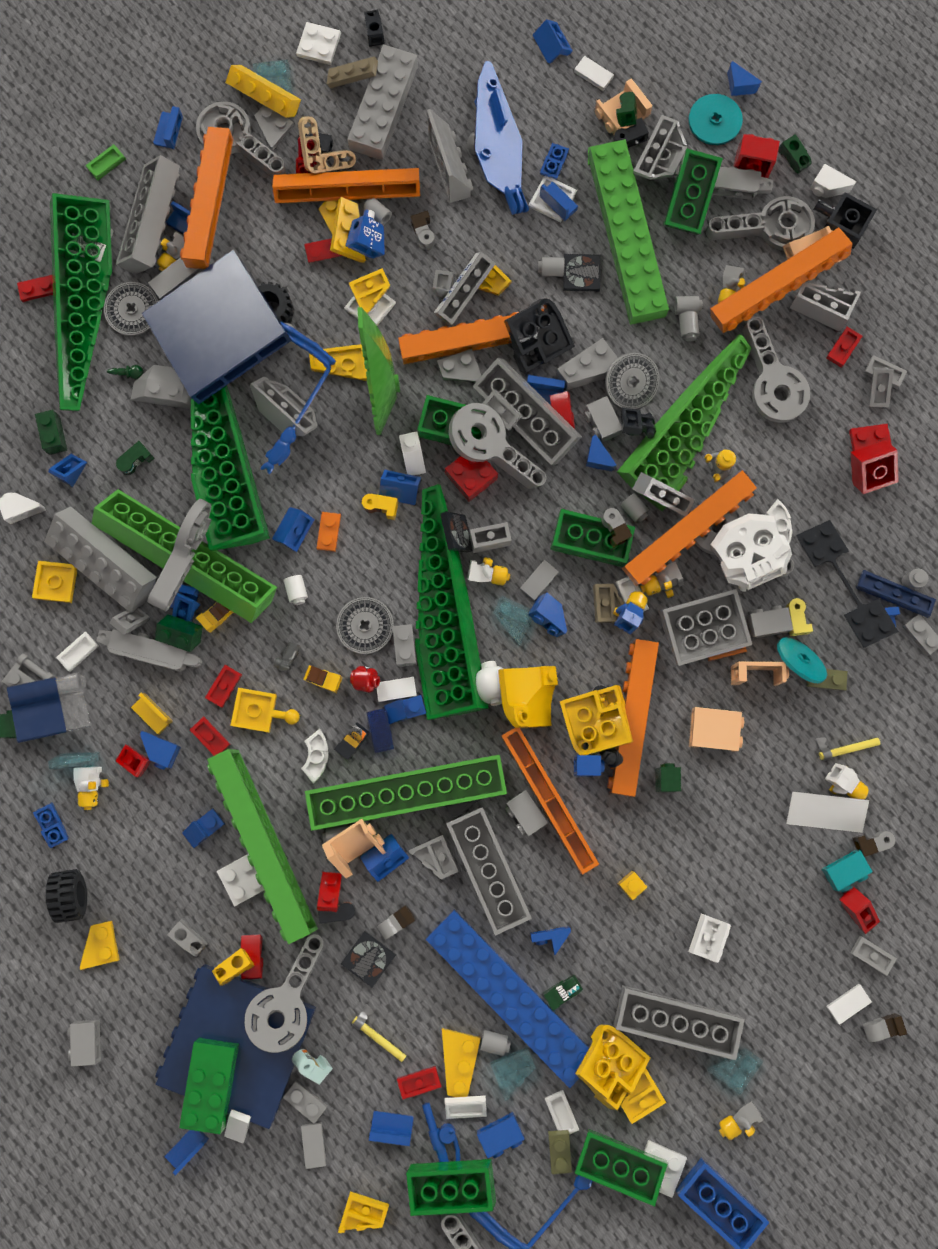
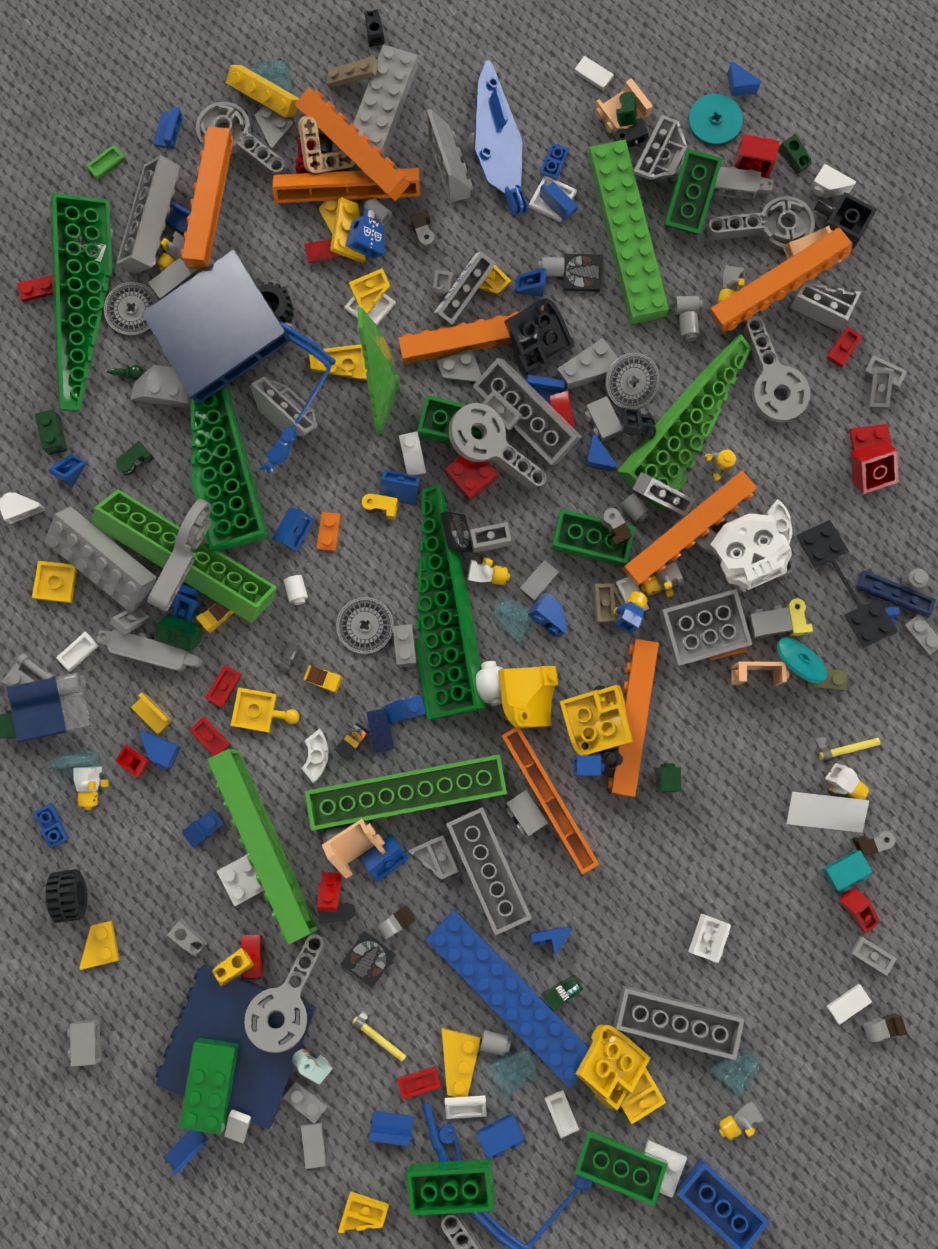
white plate [296,22,341,65] -> none
red head [350,666,380,693] -> none
white tile [376,677,417,702] -> none
blue panel [533,19,573,63] -> none
olive plate [548,1130,572,1174] -> none
yellow brick [617,871,647,900] -> none
light nougat panel [689,707,744,752] -> none
none -> orange brick [295,87,410,201]
none -> blue slope [515,268,547,297]

